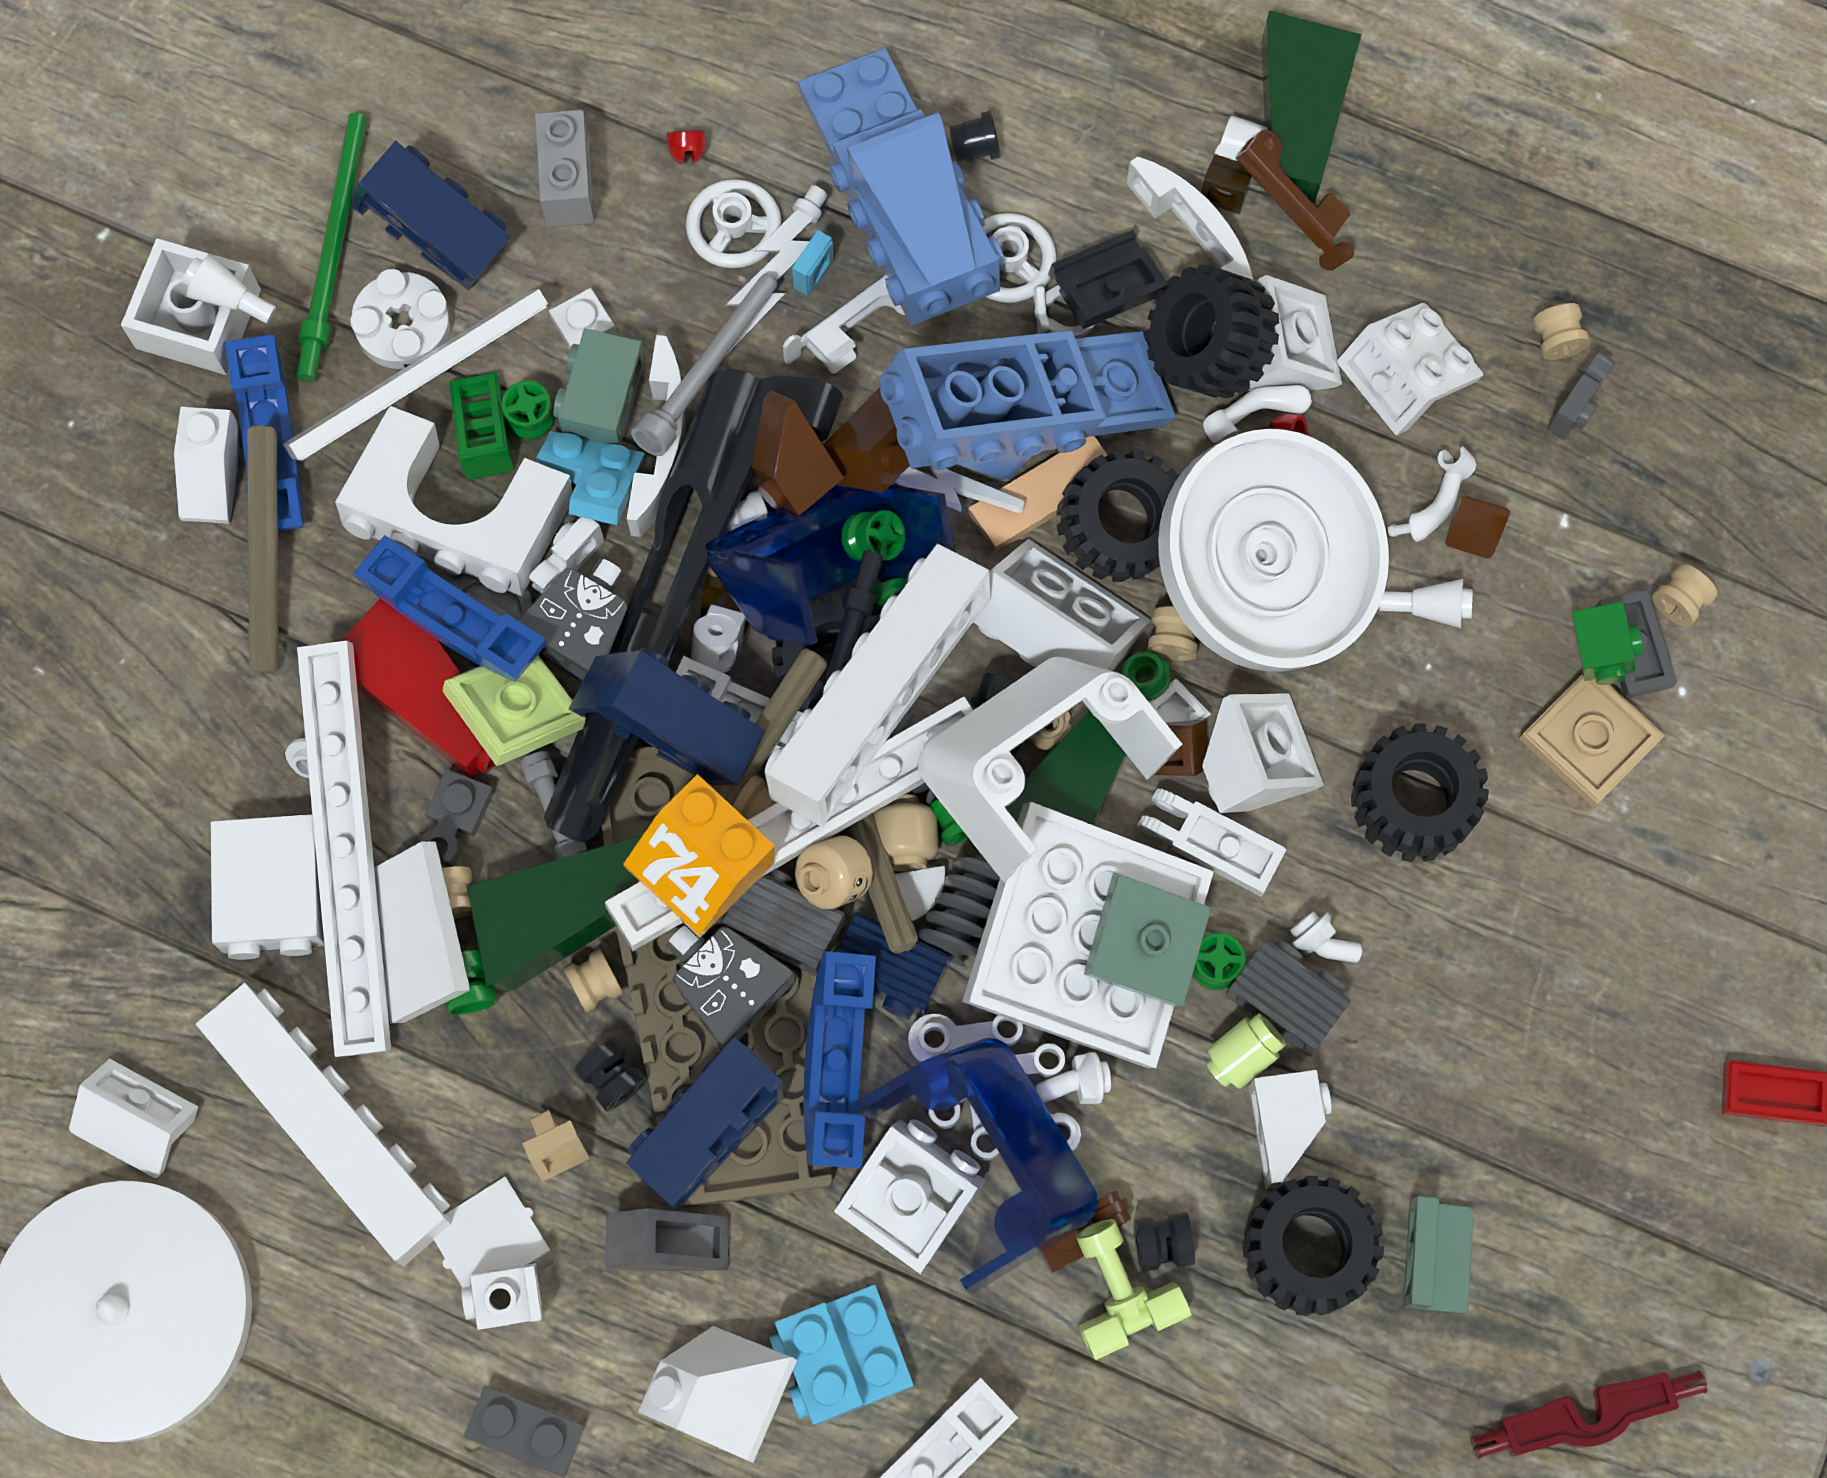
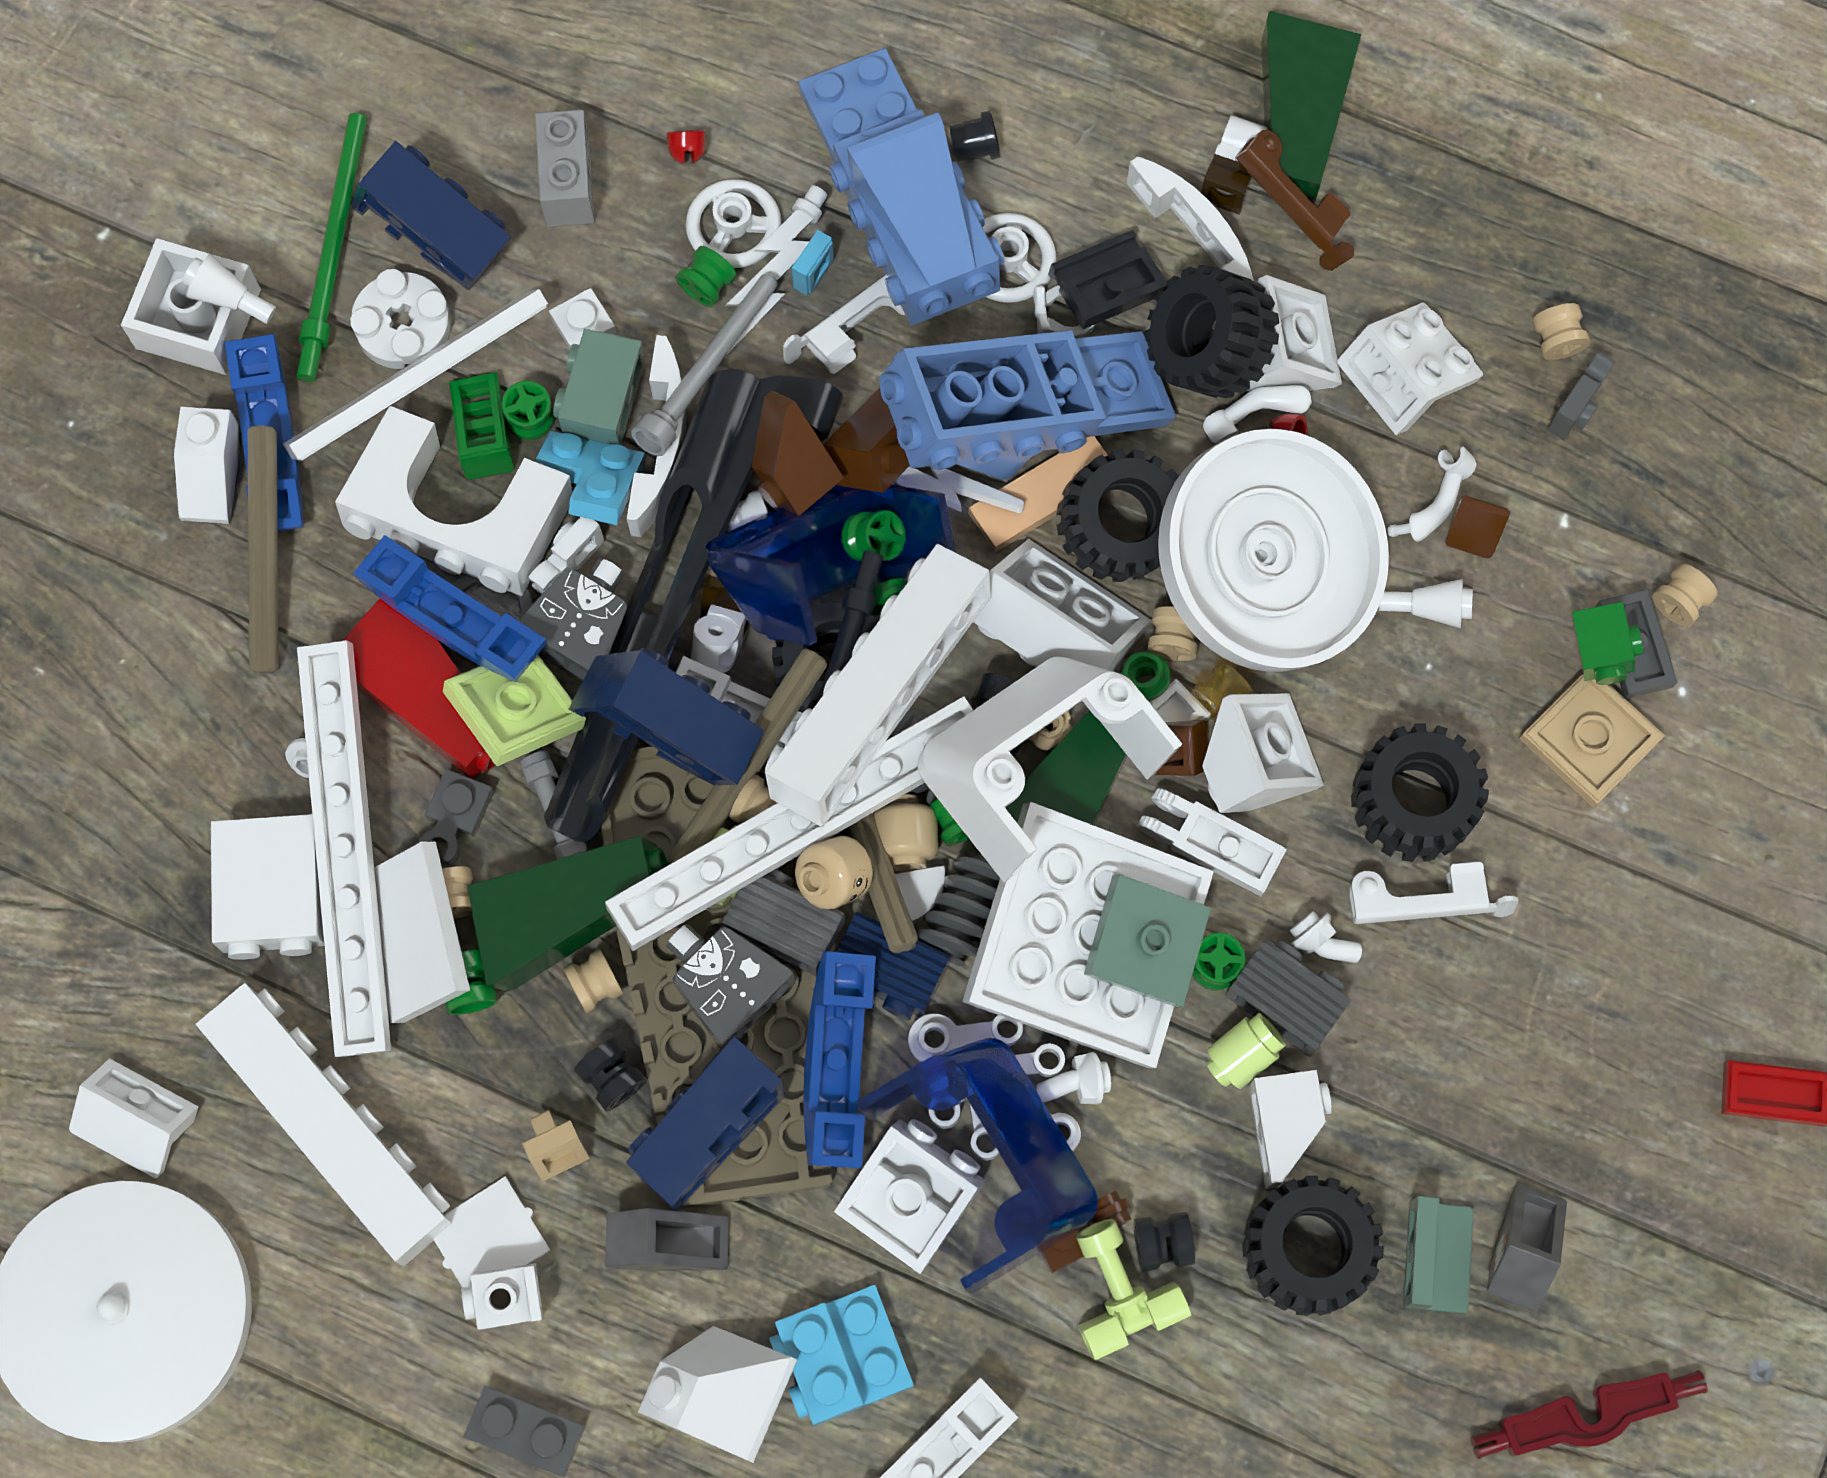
light orange slope [623,774,775,937] -> none
none -> green wheel [675,246,737,308]
none -> clear yellow wheel [1191,663,1254,722]
none -> white piece [1349,861,1518,924]
none -> flat silver slope [1487,1183,1567,1312]

